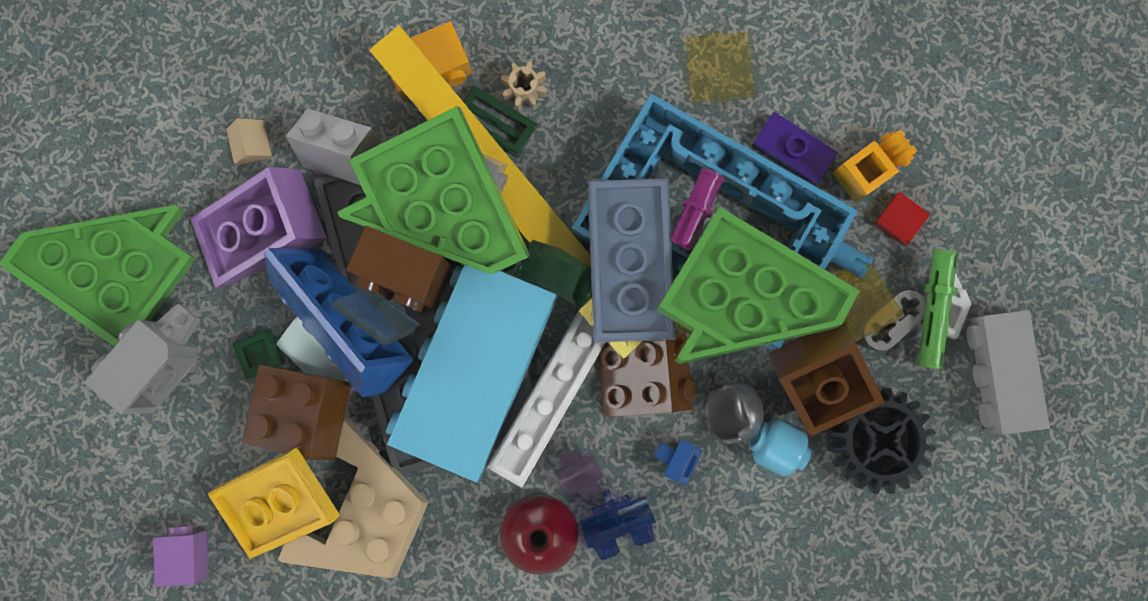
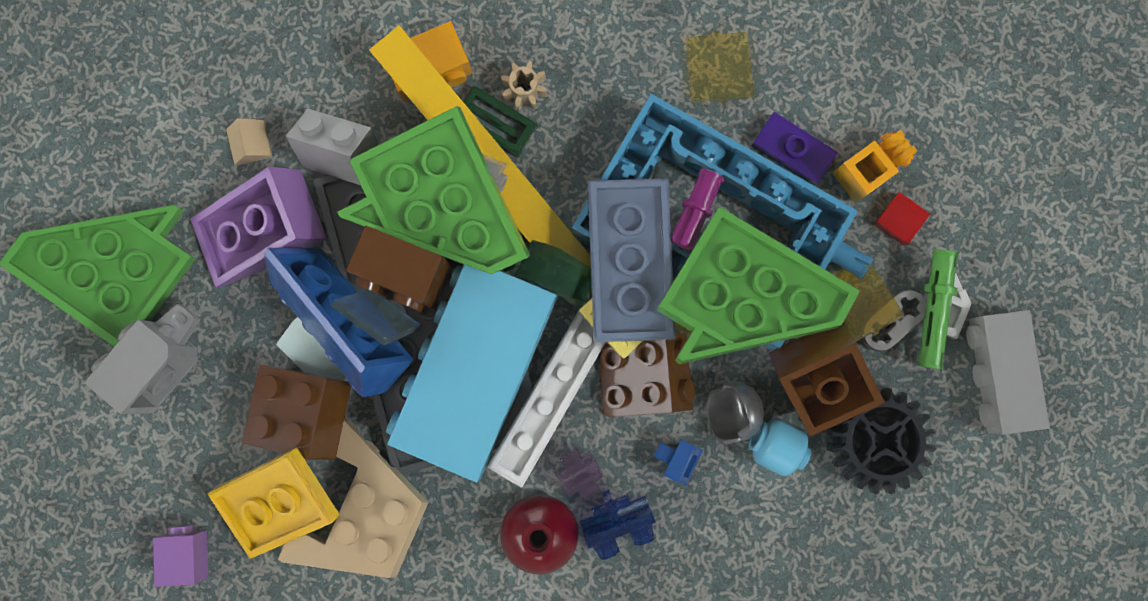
dark green tile [232,329,285,379] -> none

